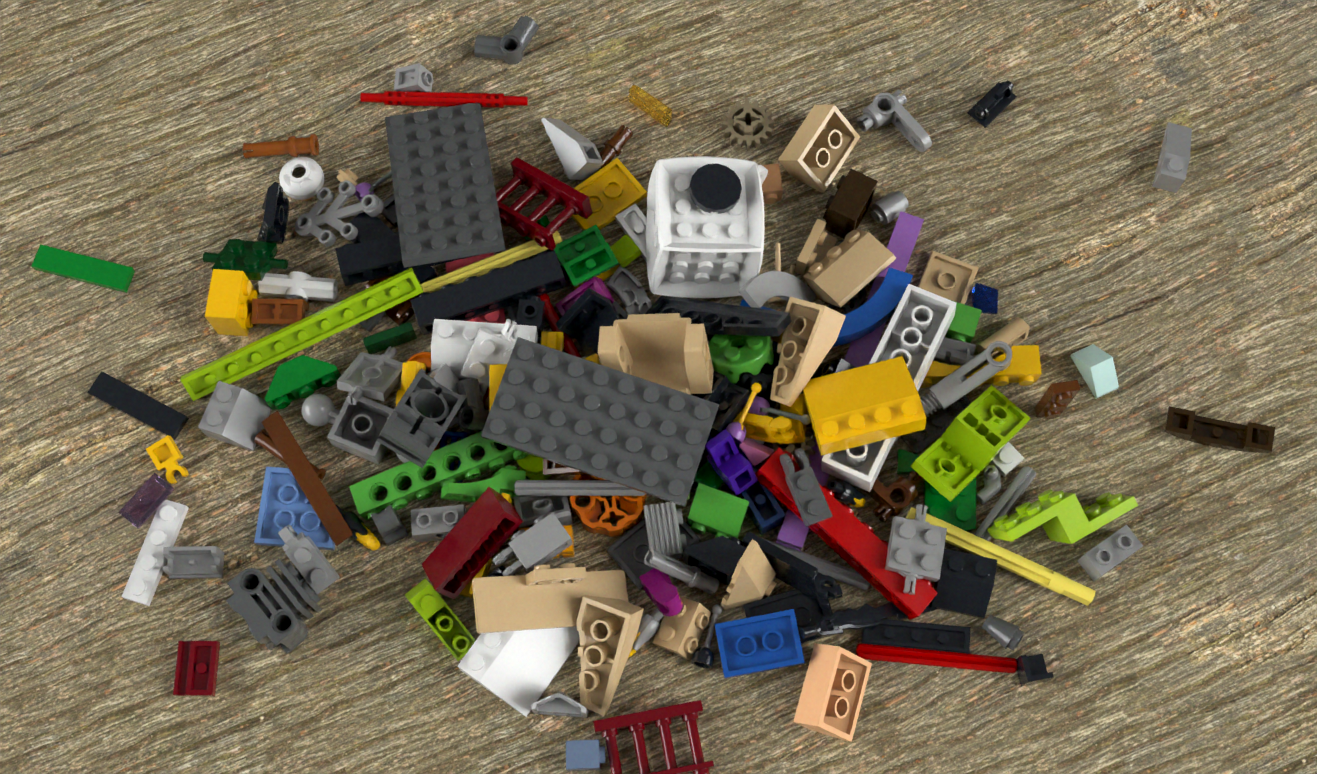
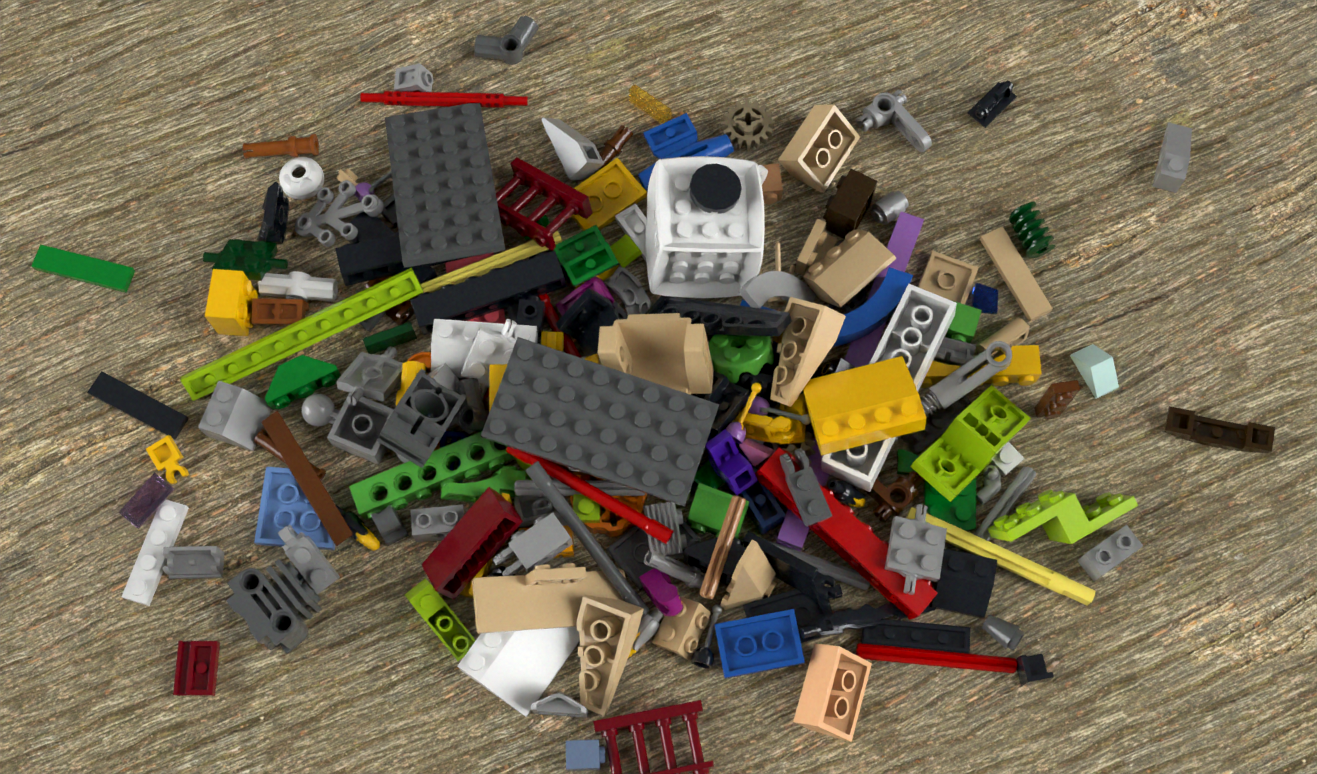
none -> red piece [506,447,674,544]
none -> dark grey piece [525,461,650,616]
none -> lime plate [573,494,600,523]
none -> blue plate [638,113,734,192]
none -> medium nougat axle [700,496,746,599]
none -> tan tile [980,226,1053,322]
none -> dark green piece [1009,202,1056,258]

